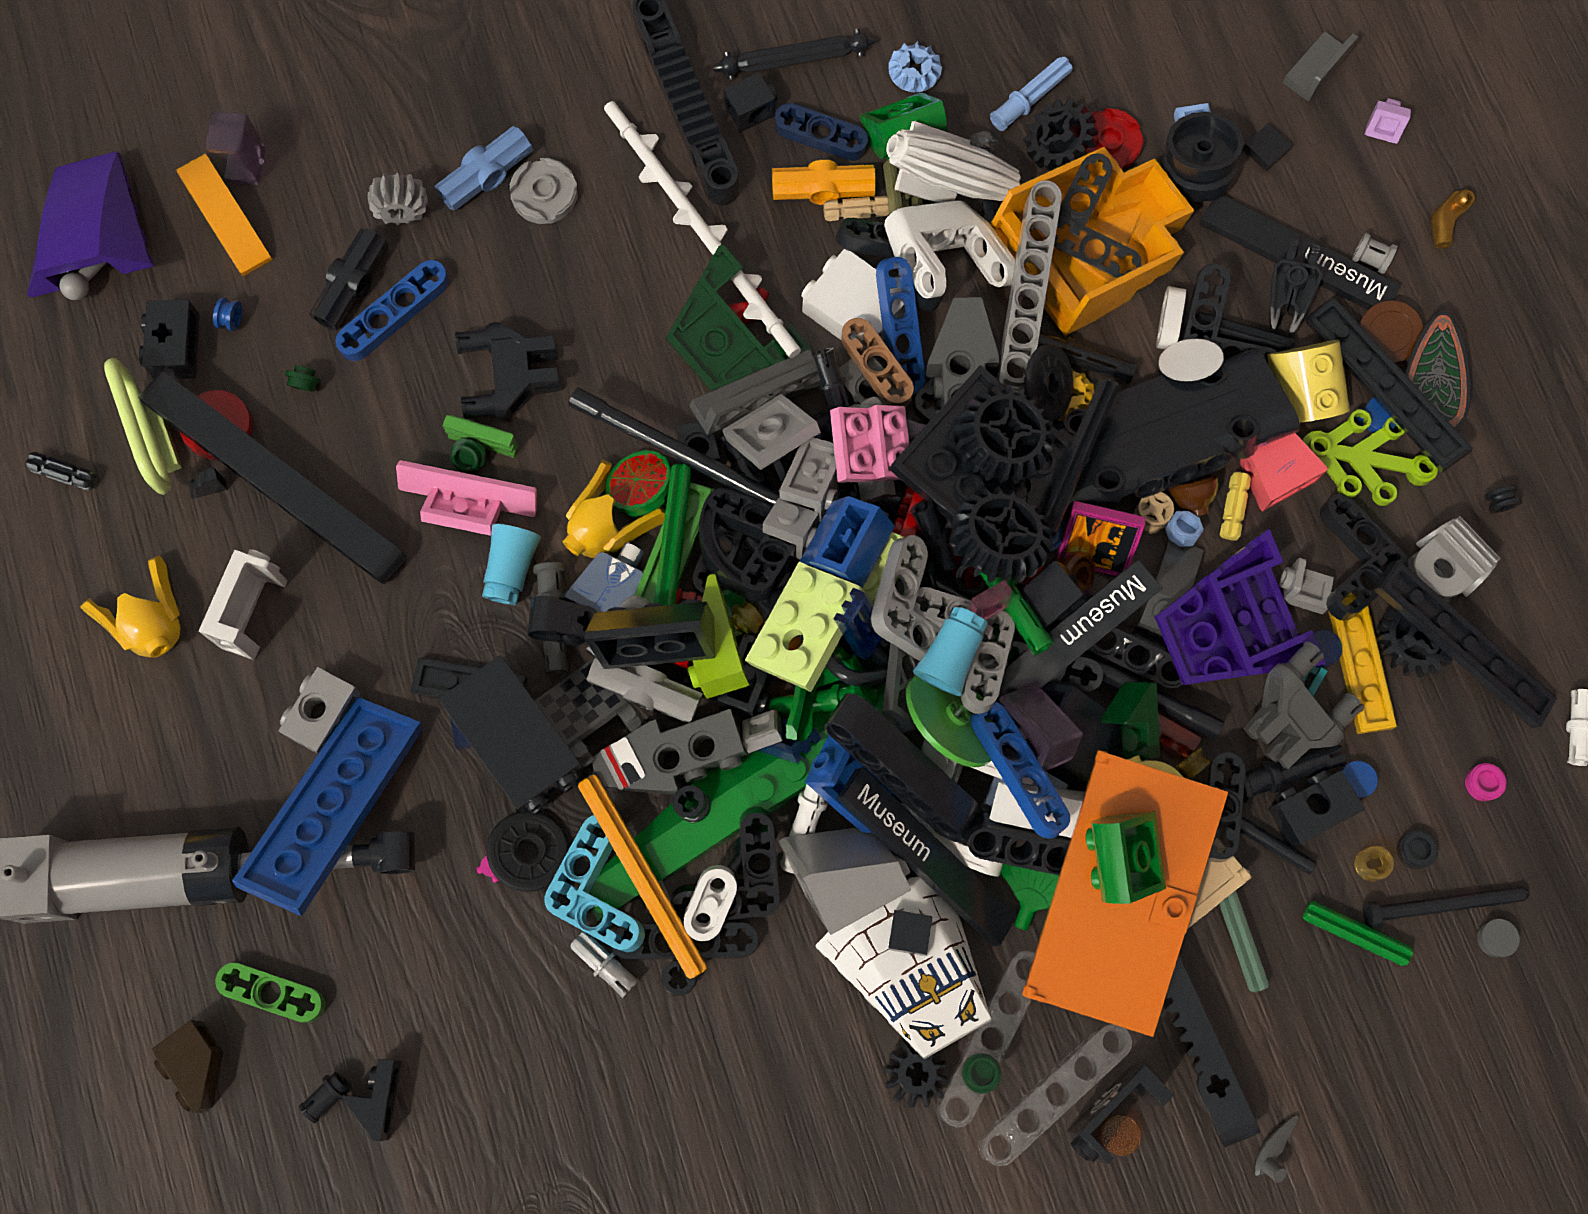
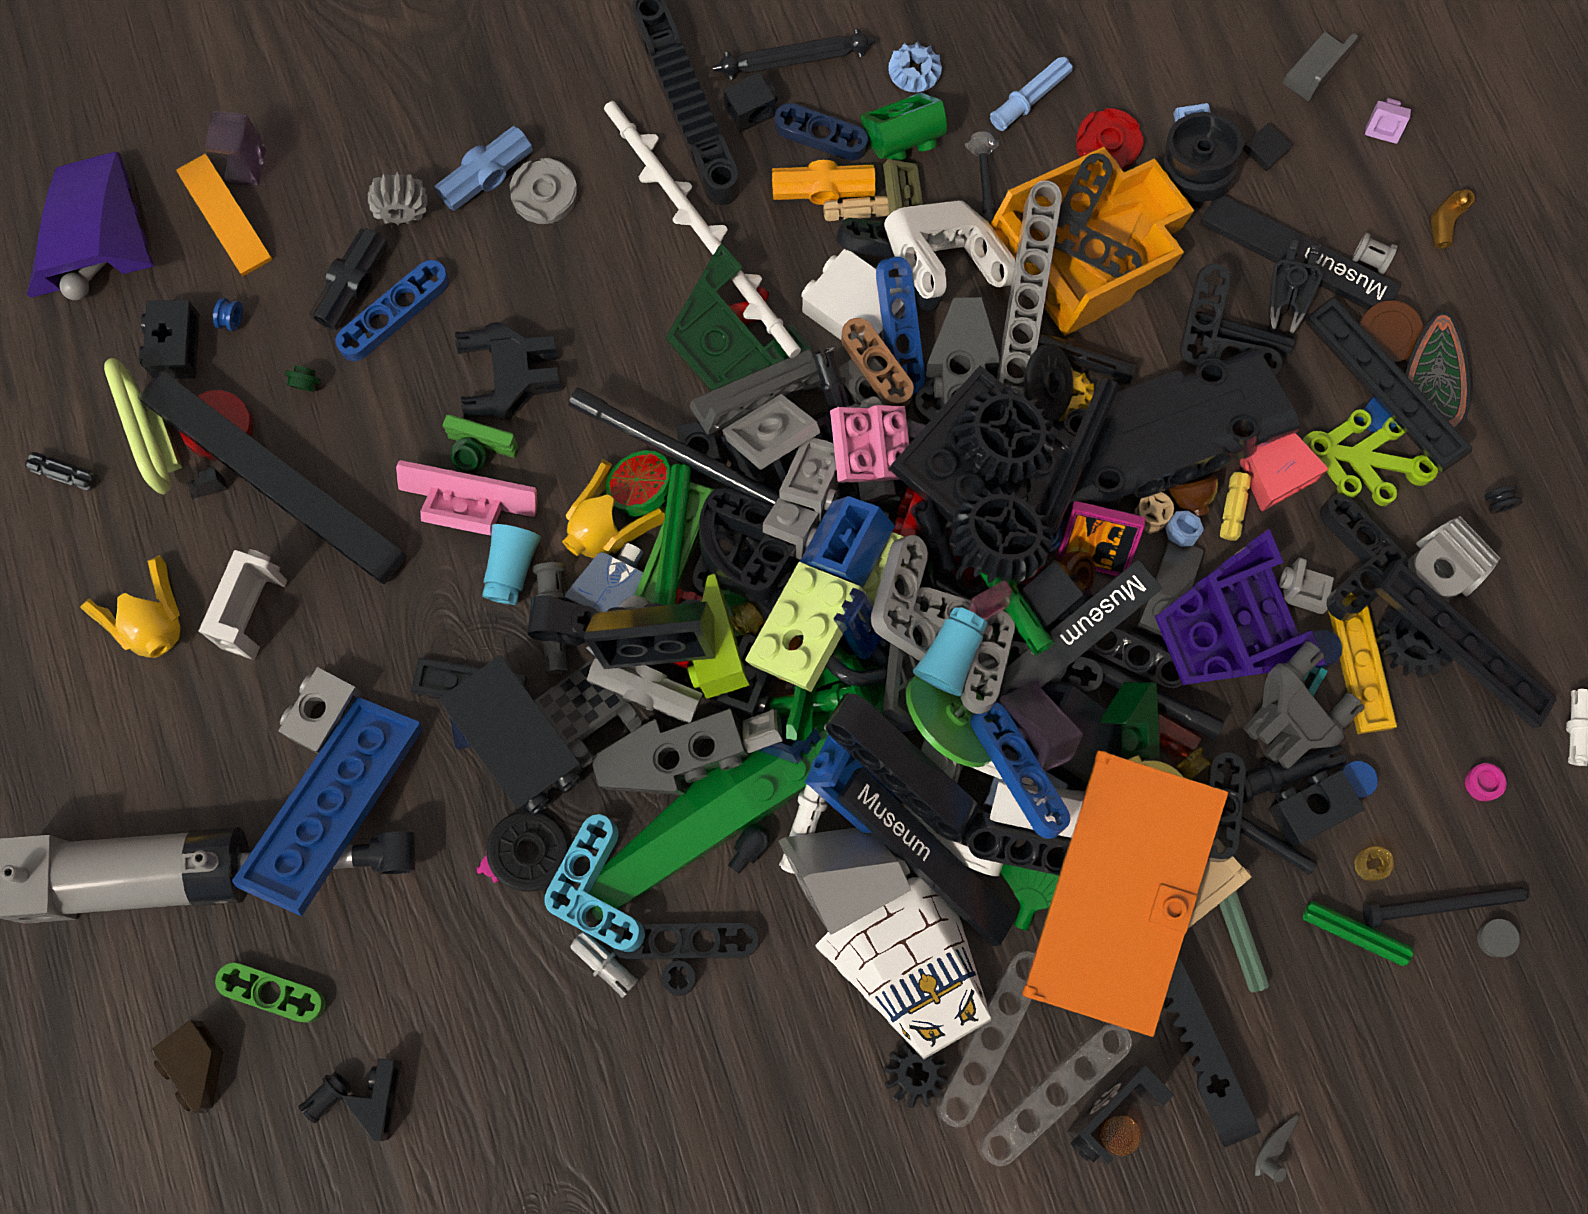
light orange axle [578,775,707,979] -> none
sticker [601,737,645,790] -> none
black beam [671,807,780,923] -> none
black bush [673,785,711,823] -> none
white plate [684,865,737,941] -> none
white plate [886,121,1021,203] -> none
black tile [888,910,933,956] -> none
dark green plate [962,1053,1002,1094] -> none
black gear [1023,99,1099,172] -> none
green brick [1086,811,1166,904] -> none
white beam [1156,286,1186,349] -> none
white sticker [1159,339,1223,381] -> none
light yellow brick [1267,340,1350,423] -> none
black tile [1397,830,1438,869] -> none

